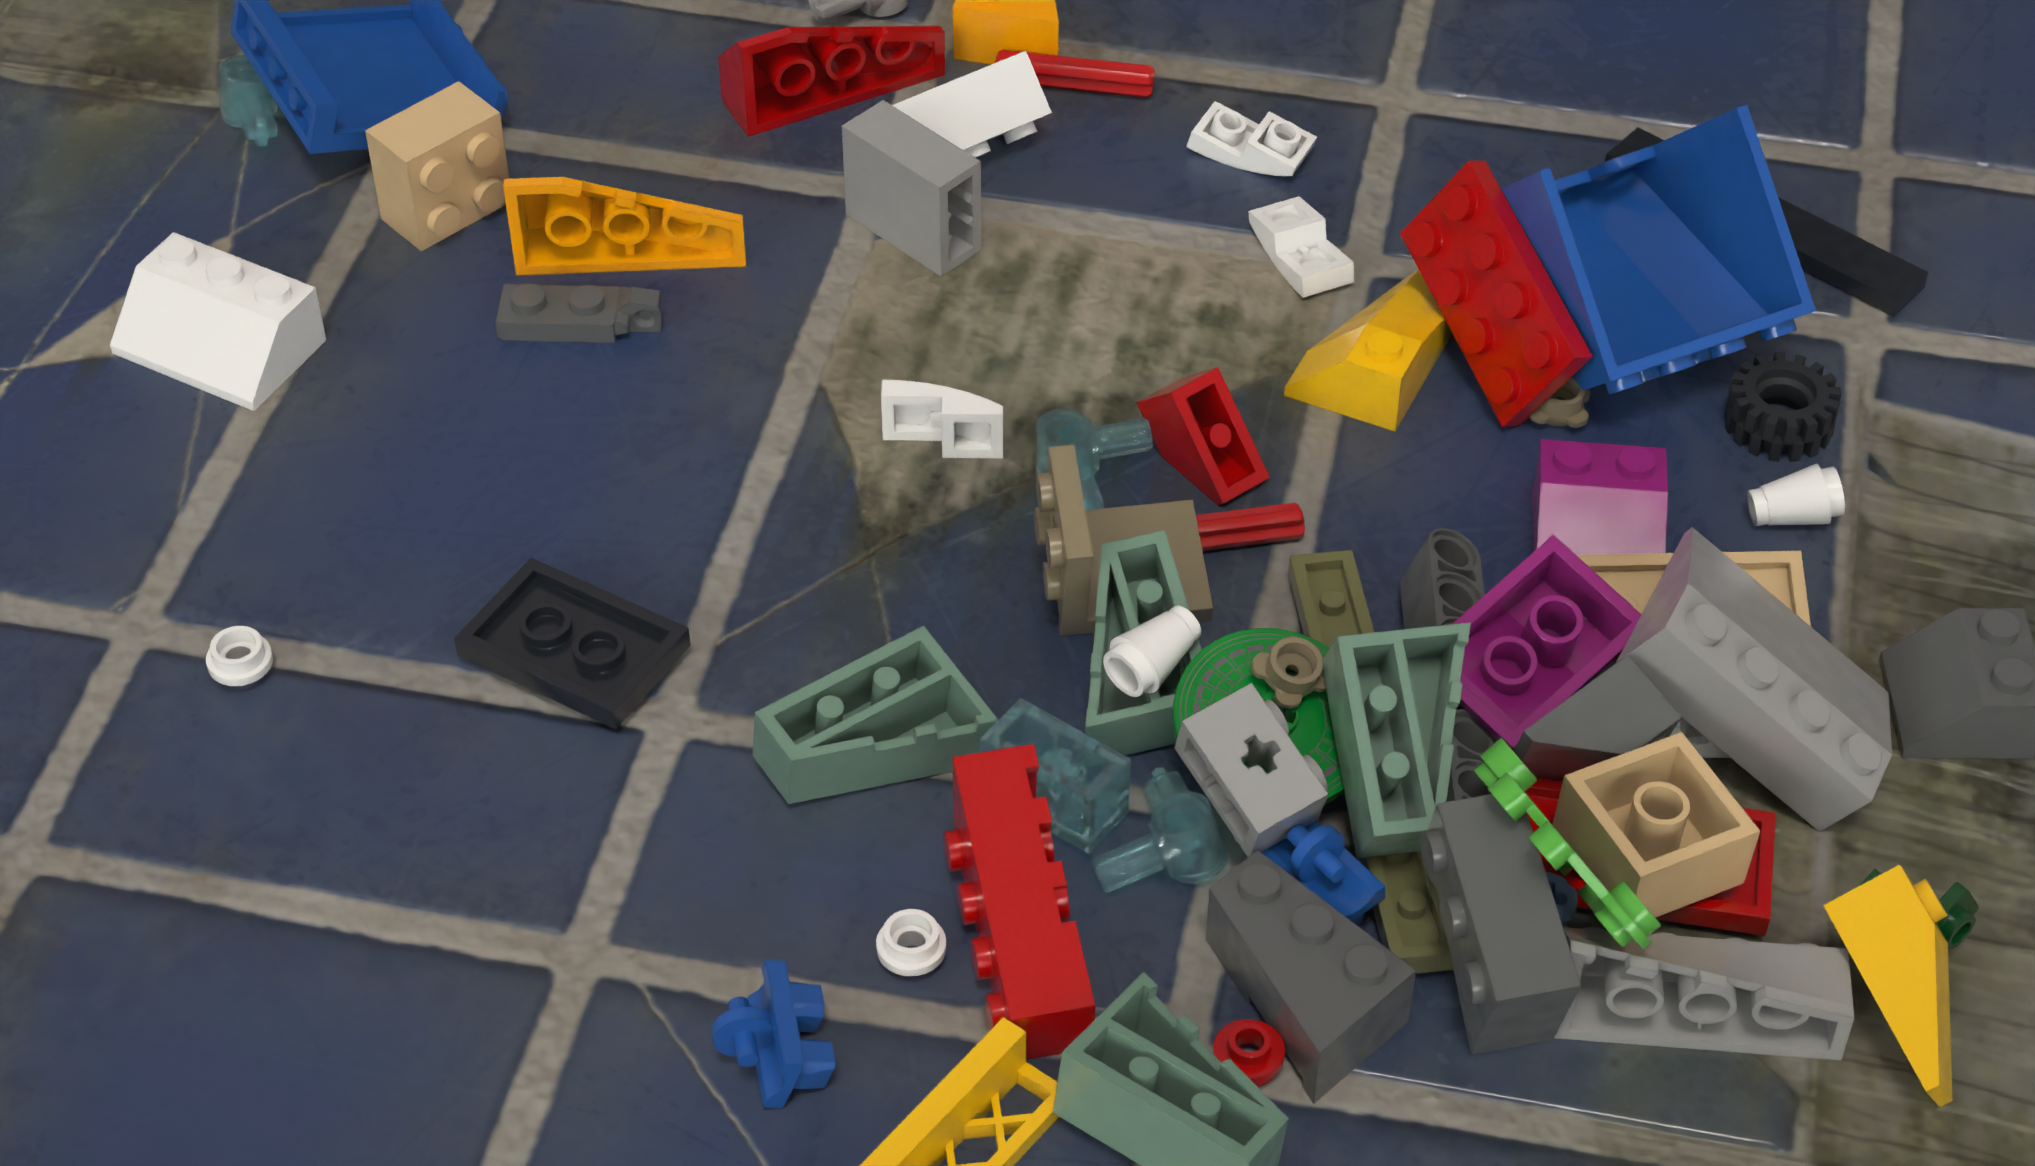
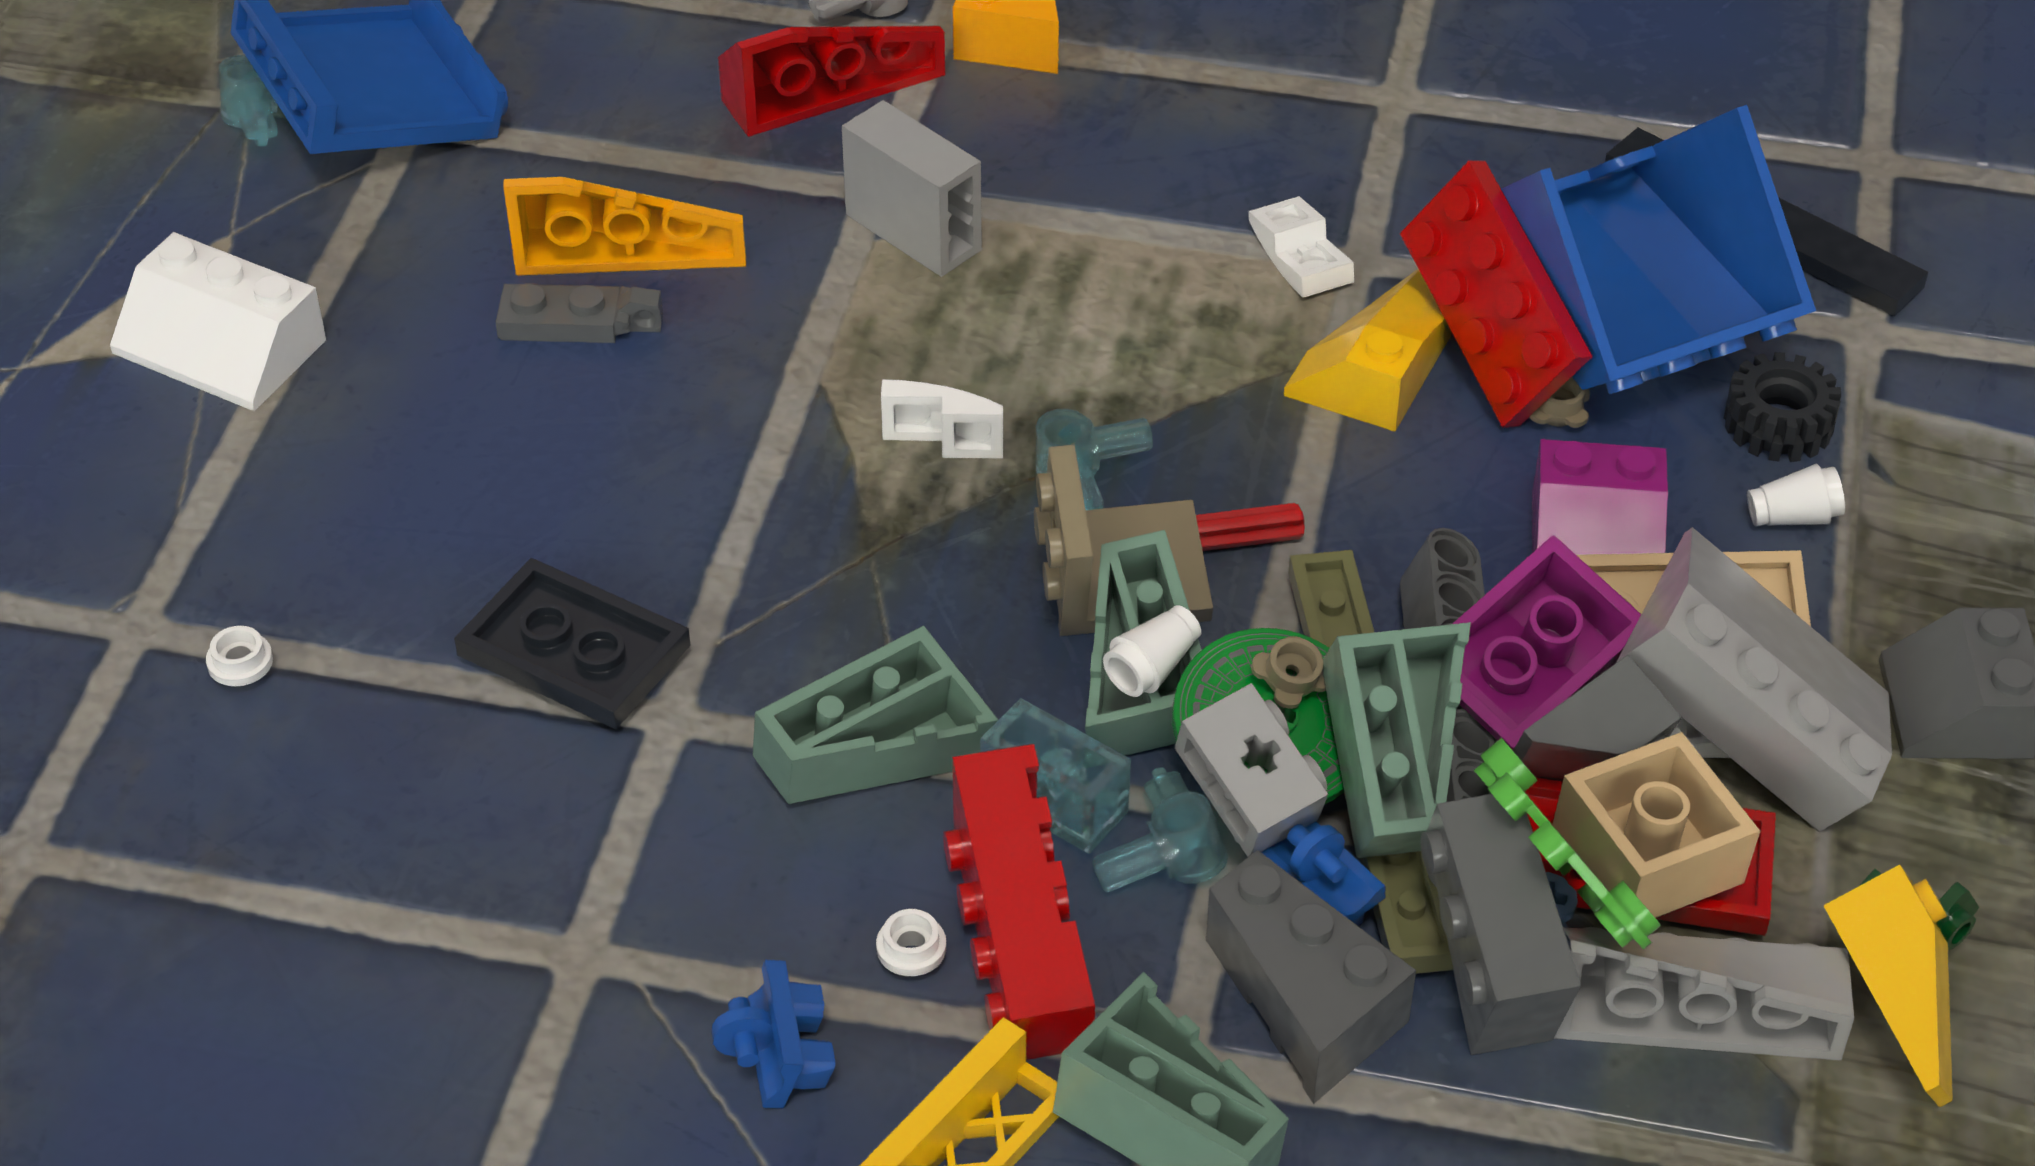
tan brick [365,81,509,252] -> none
white slope [892,51,1052,158] -> none
red axle [995,50,1155,98] -> none
red slope [1136,367,1270,505] -> none
white slope [1186,101,1317,176] -> none
red plate [1213,1019,1285,1088] -> none

